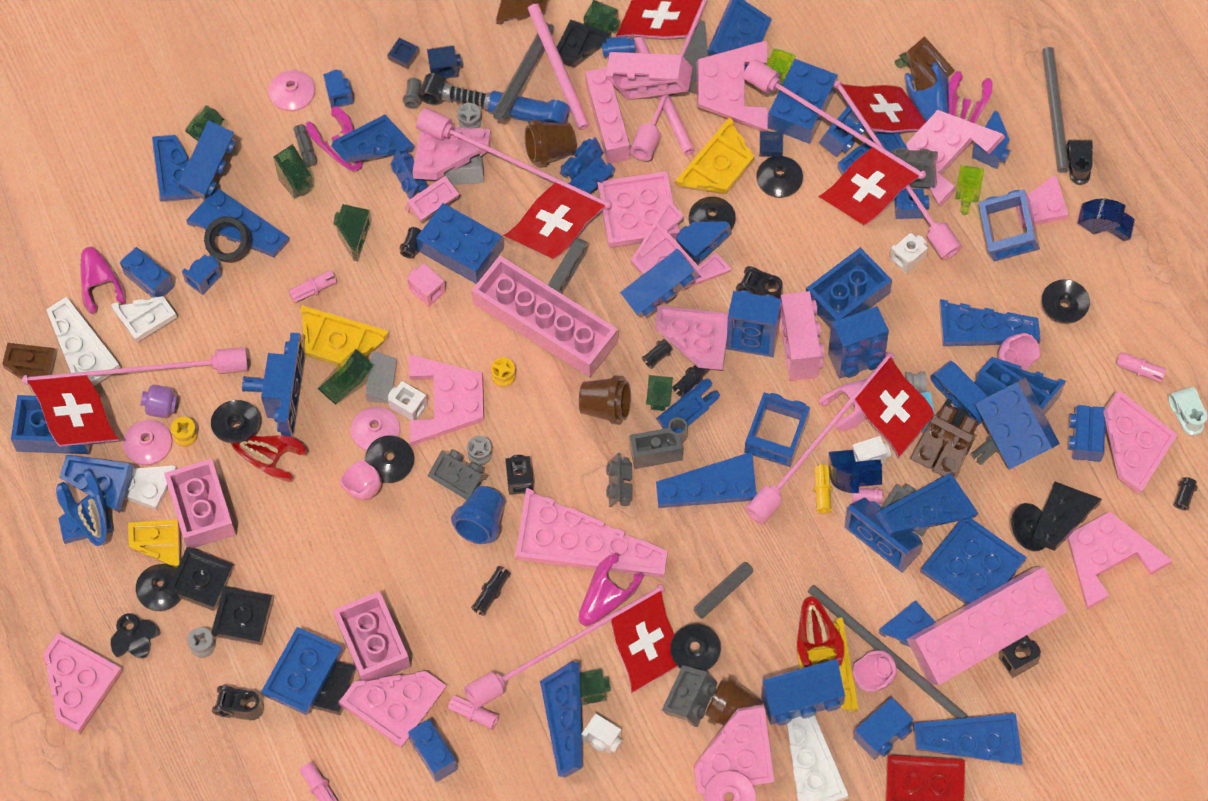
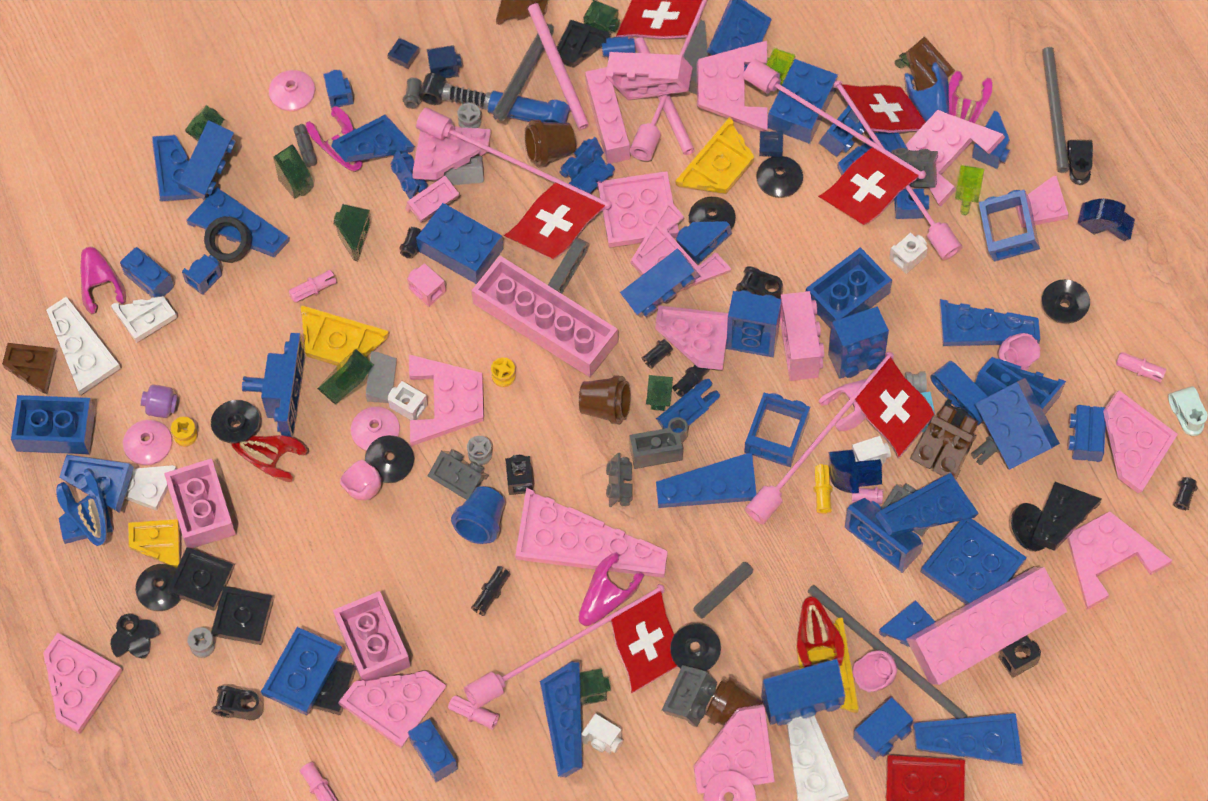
flag [22,347,247,447] -> none

